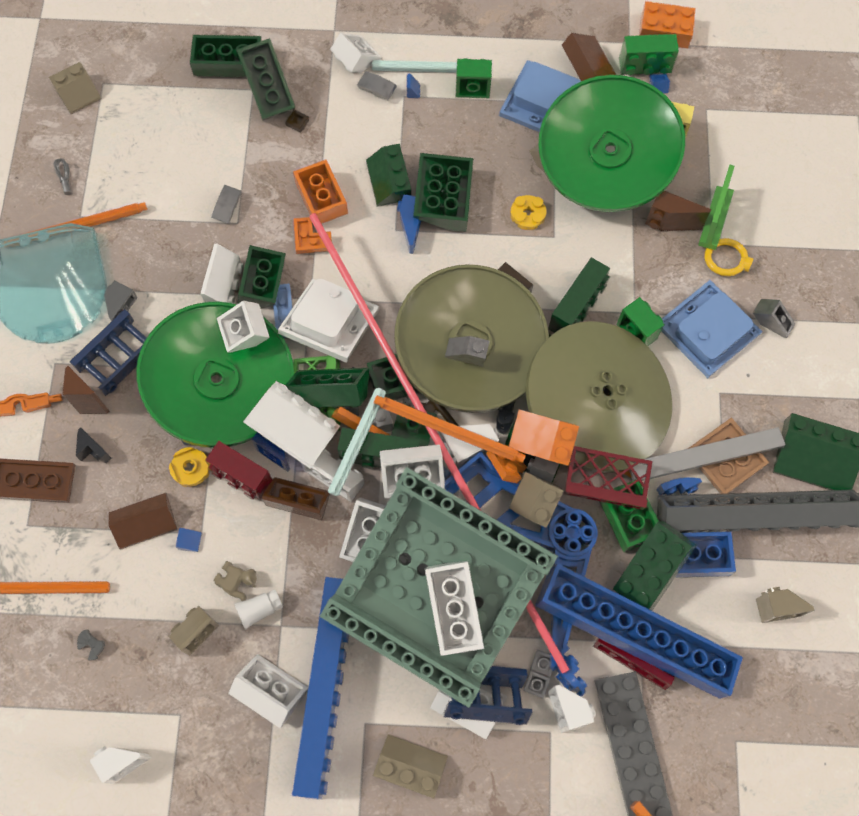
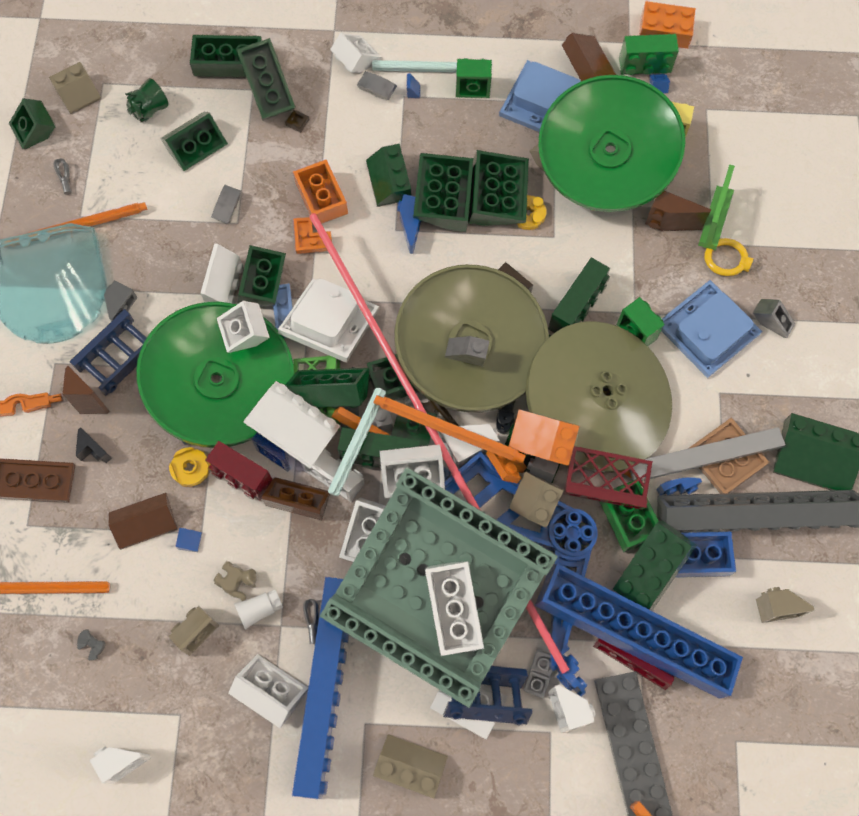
none -> dark green slope [9,98,56,149]
none -> dark green hat [125,78,169,123]
none -> dark green slope [160,111,228,171]
none -> flat silver piece [303,599,318,644]
none -> dark green slope [468,150,529,226]

